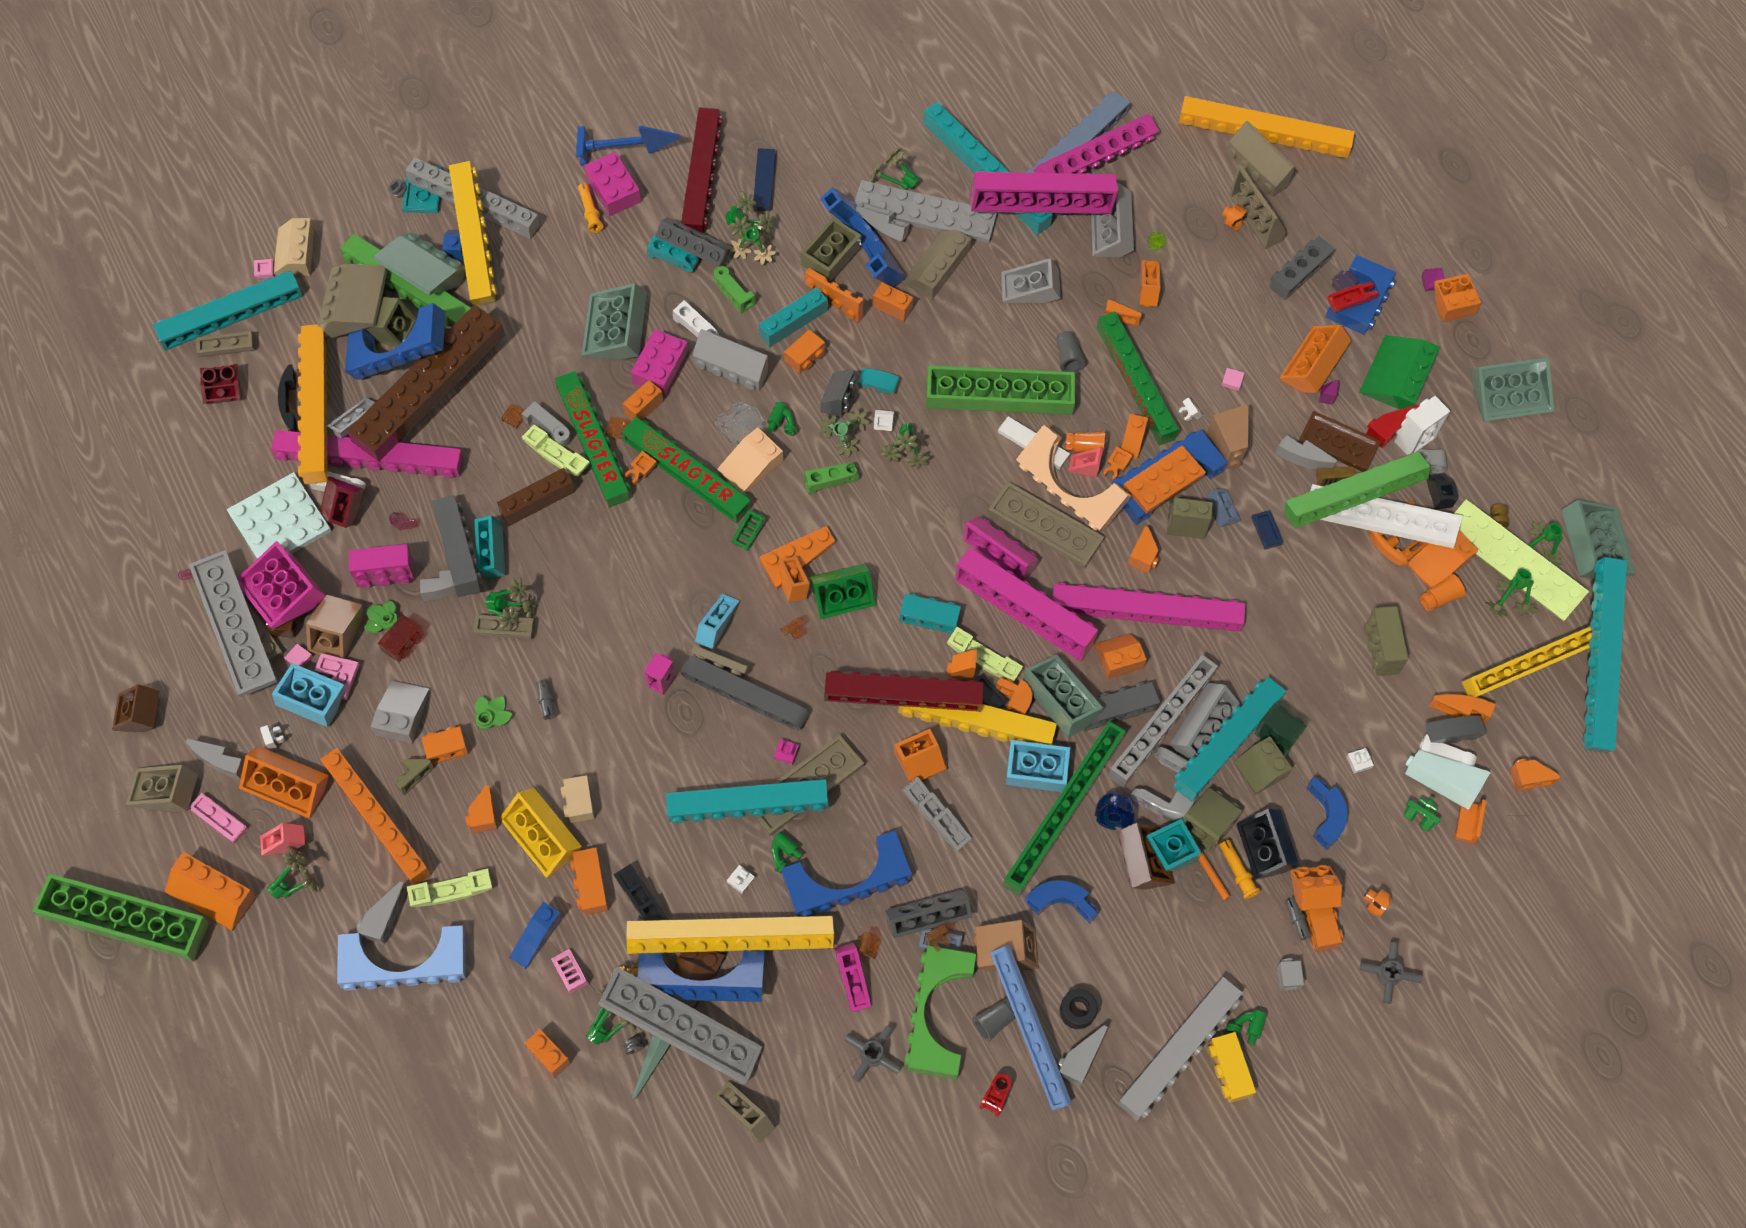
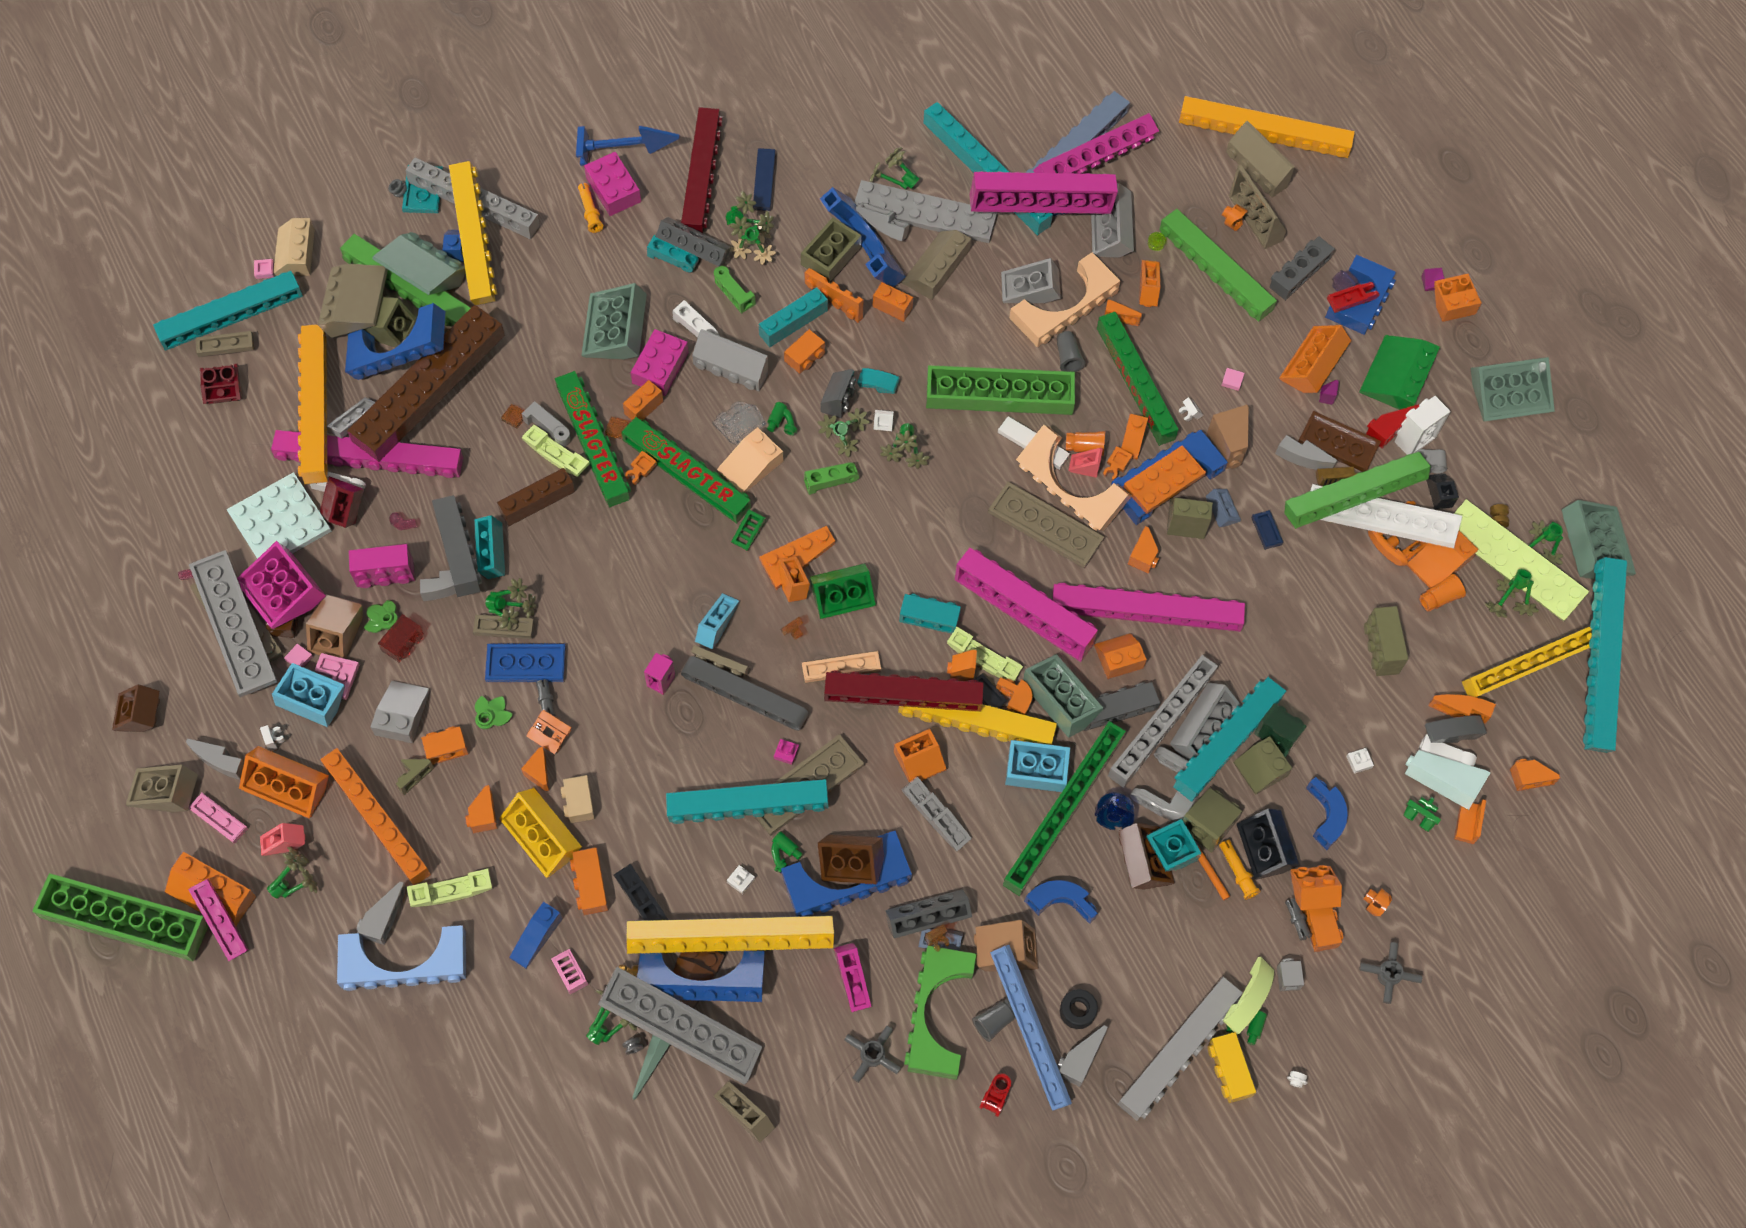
black slope [278,364,297,432] -> none
orange brick [524,1029,570,1078] -> none
clear orange tile [856,932,881,959] -> none
dark pink slope [963,516,1038,581] -> none
none -> dark pink plate [188,878,249,961]
none -> blue tile [485,644,566,682]
none -> orange slope [521,747,549,791]
none -> orange piece [526,710,572,754]
none -> light nougat tile [802,651,881,683]
none -> reddish brown slope [817,834,884,884]
none -> light nougat arch [1009,252,1120,347]
none -> bright green brick [1159,209,1277,322]
none -> yellowish green slope [1223,957,1274,1034]
none -> white plate [1287,1071,1308,1088]

